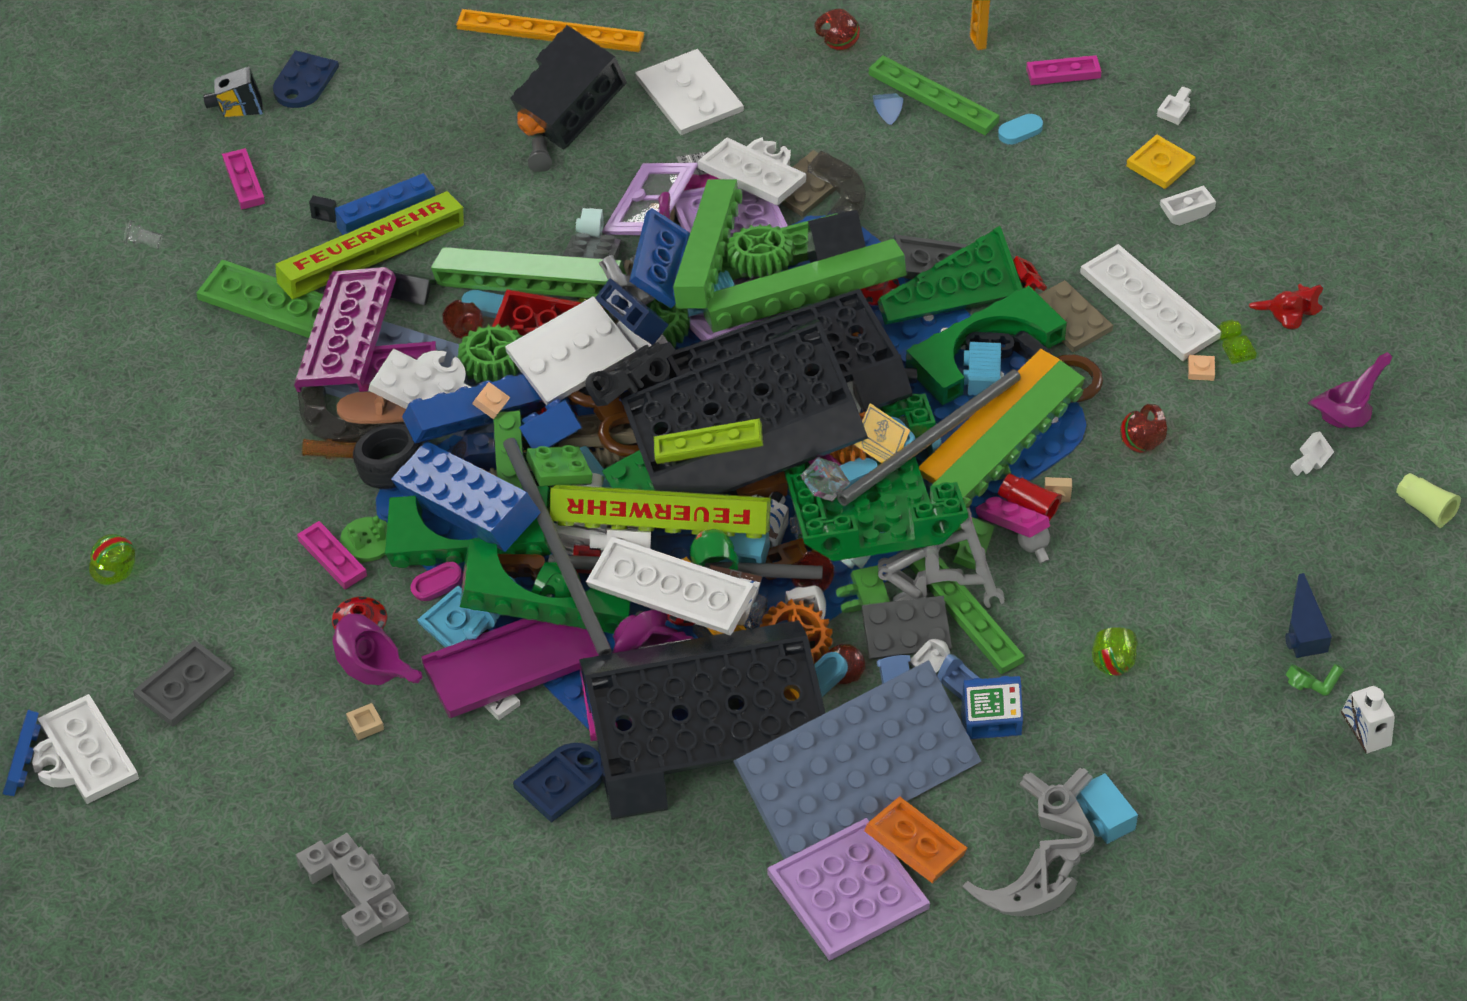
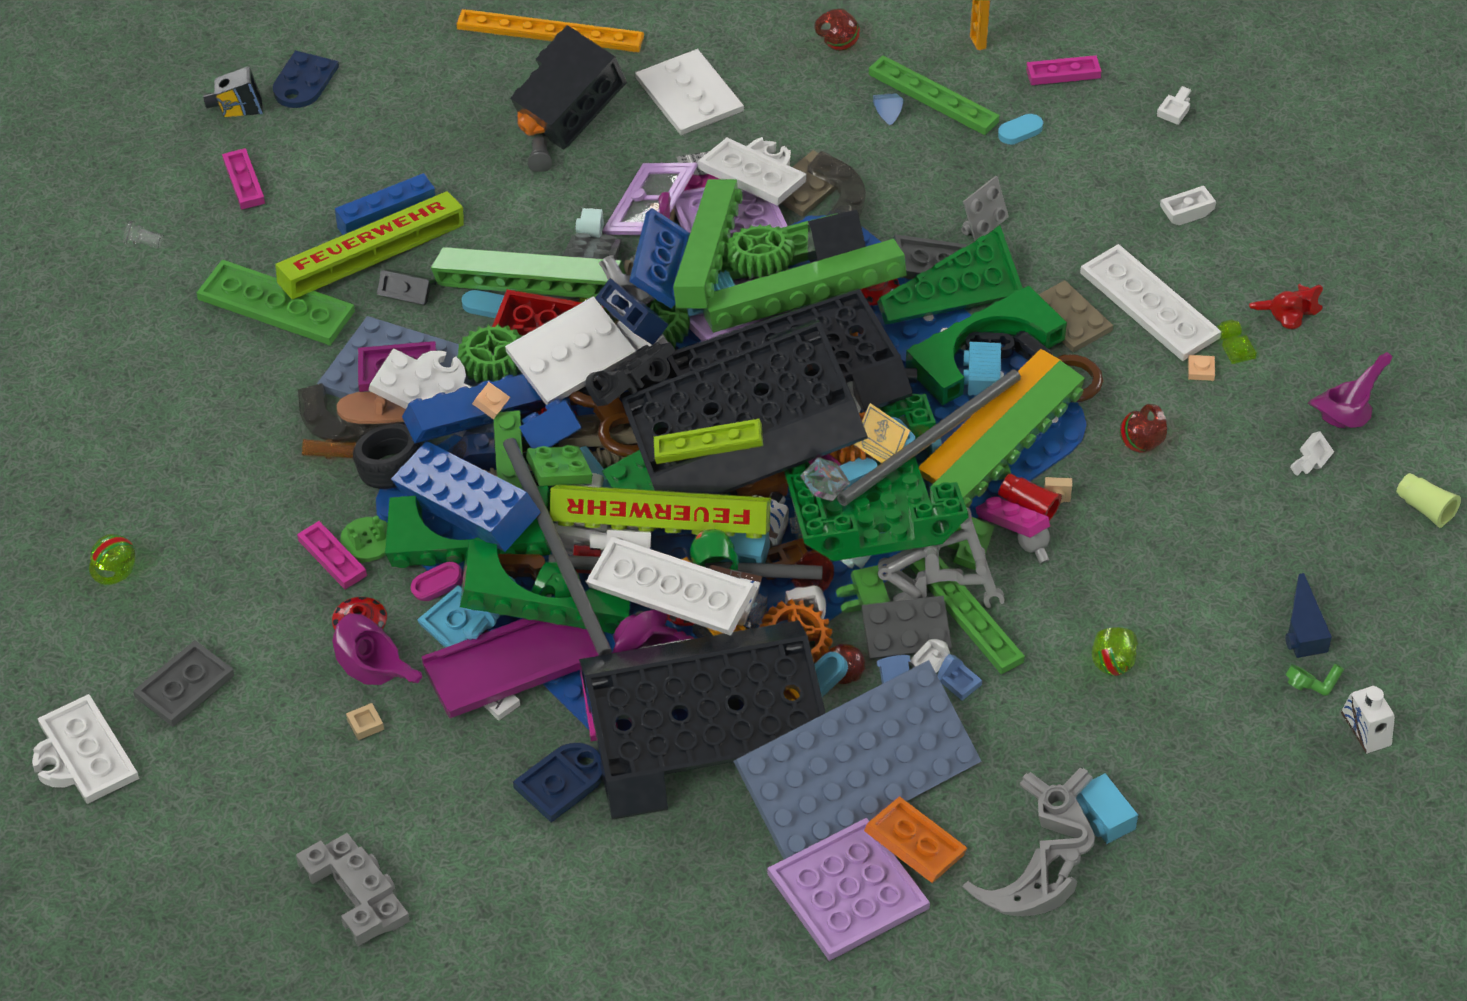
blue plate [3,710,41,796] -> none
magenta ladder [294,267,396,392] -> none
black plate [309,195,337,223] -> none
clear red hair [442,300,484,339] -> none
slope [961,676,1023,739] -> none
red plate [1013,256,1047,291] -> none
yellow plate [1126,134,1196,189] -> none
none -> light grey hinge [961,176,1009,241]

